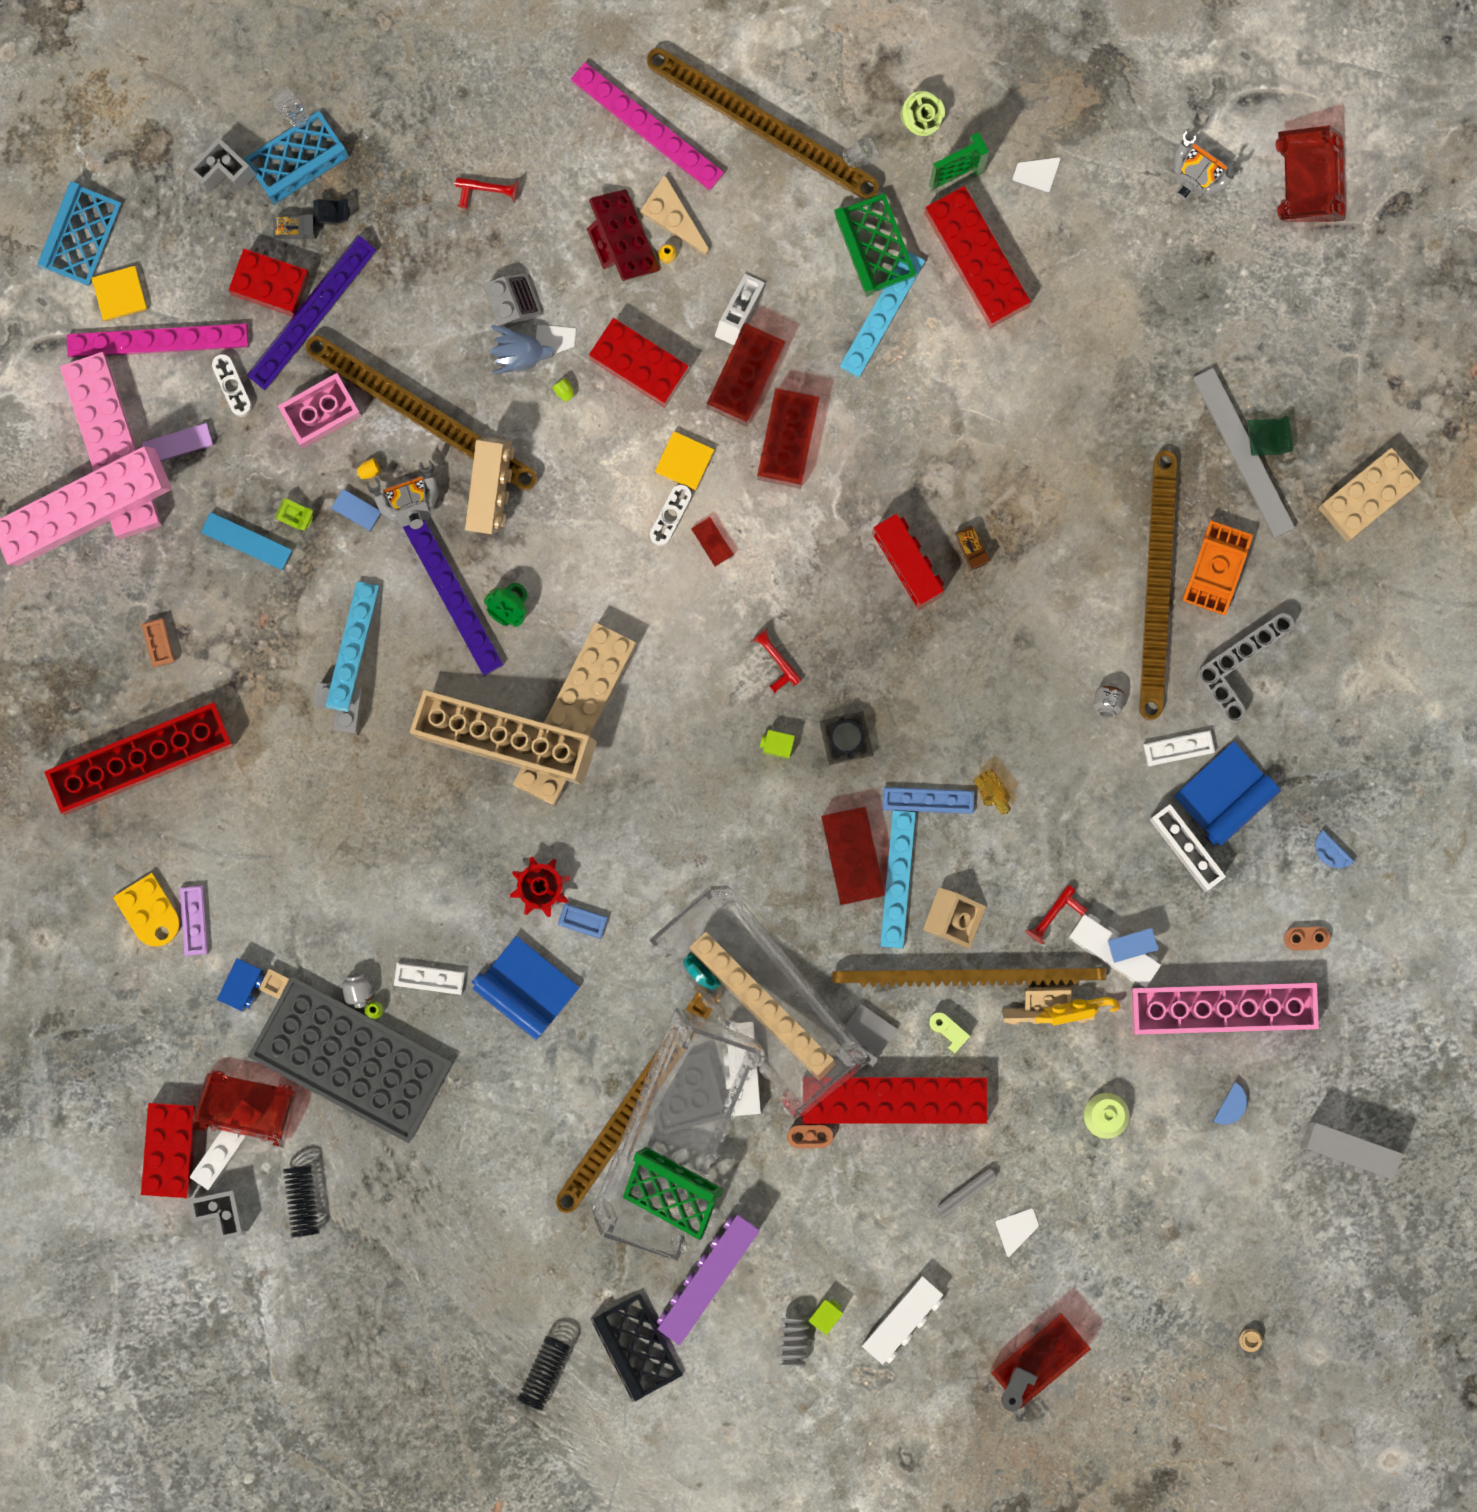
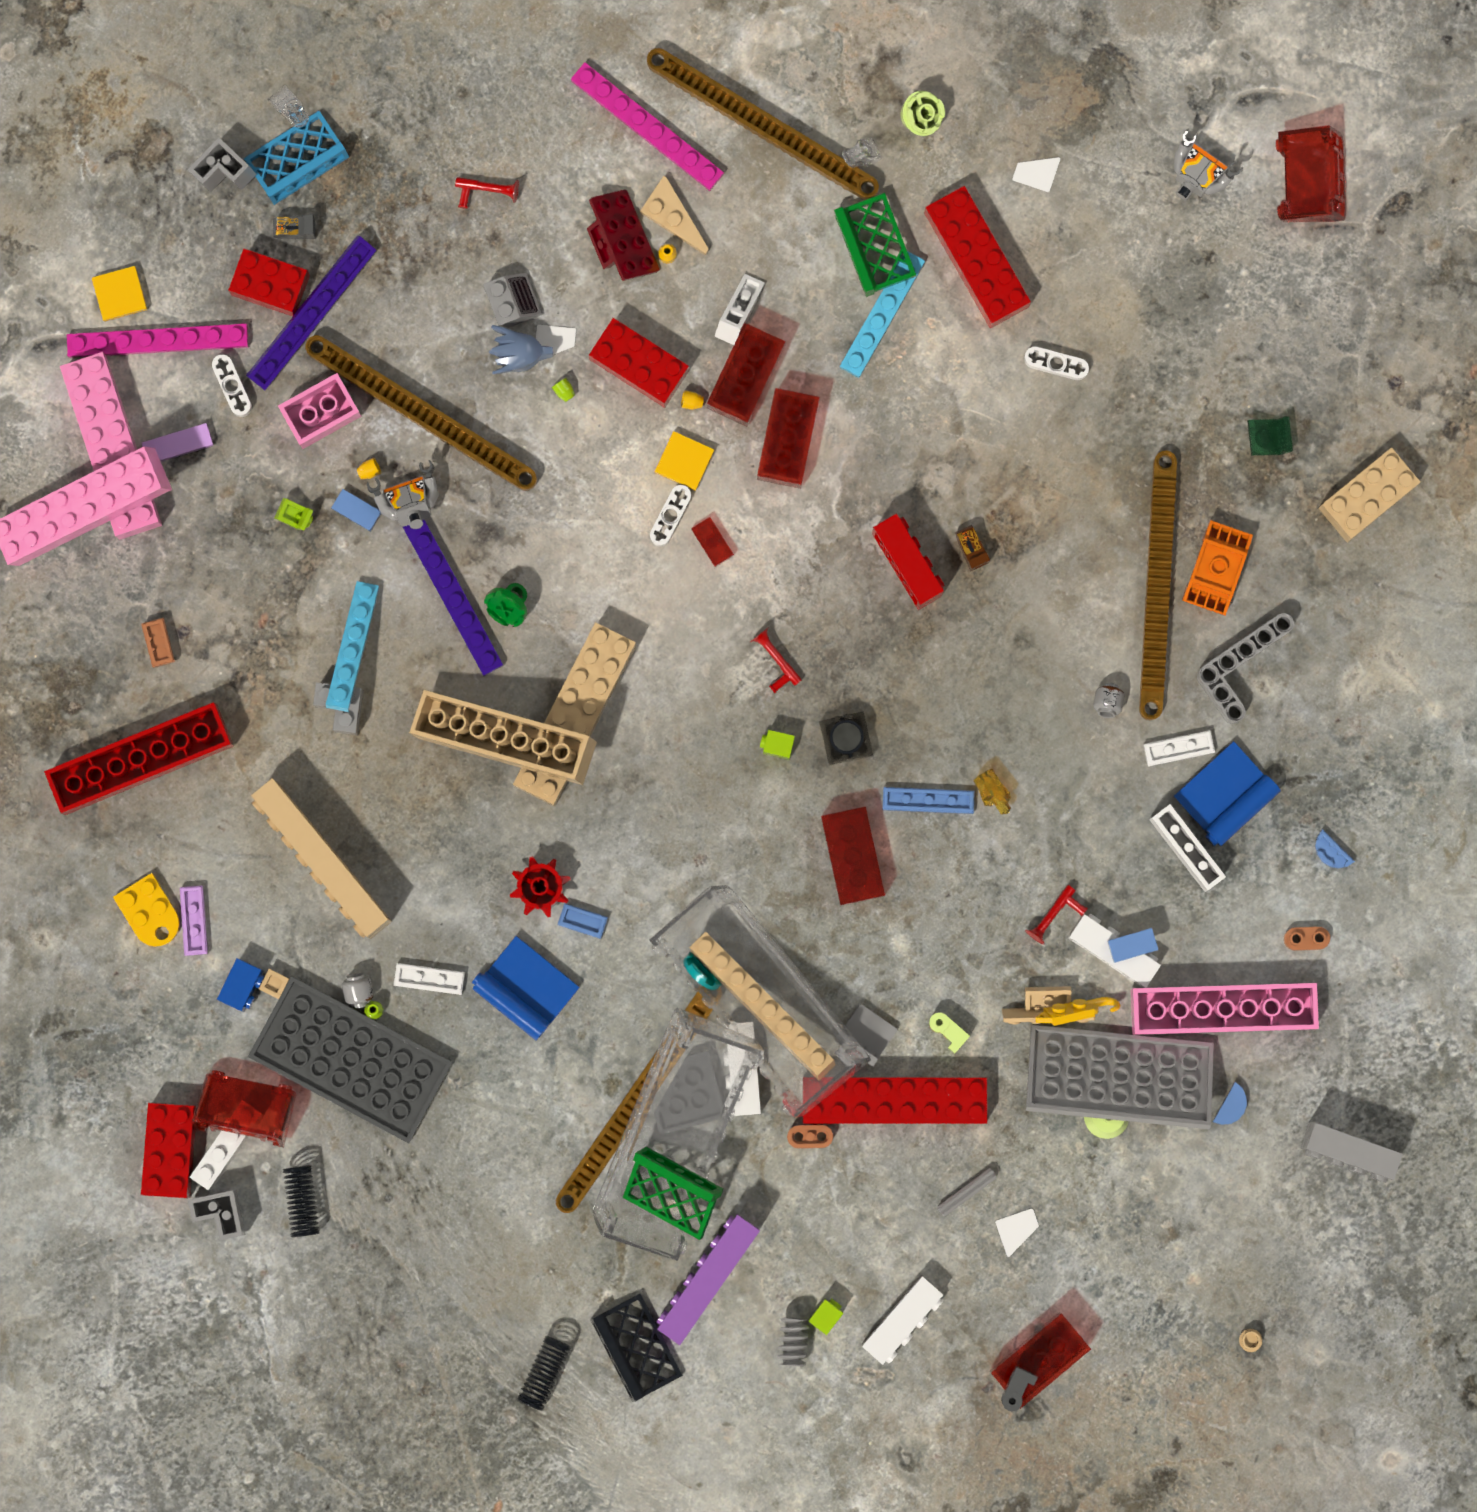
dark azure fence [37,181,121,286] -> none
dark azure tile [201,512,292,571] -> none
black bracket [313,198,350,225] -> none
tan brick [465,437,515,534] -> none
pearl gold gear [832,968,1106,988] -> none
medium azure plate [880,810,916,949] -> none
tan slope [923,888,986,949] -> none
green fence [929,132,989,190] -> none
light grey tile [1193,368,1295,539] -> none
none -> tan brick [251,778,392,939]
none -> yellow hose [681,390,704,410]
none -> white beam [1024,347,1089,380]
none -> light grey plate [1026,1025,1214,1129]

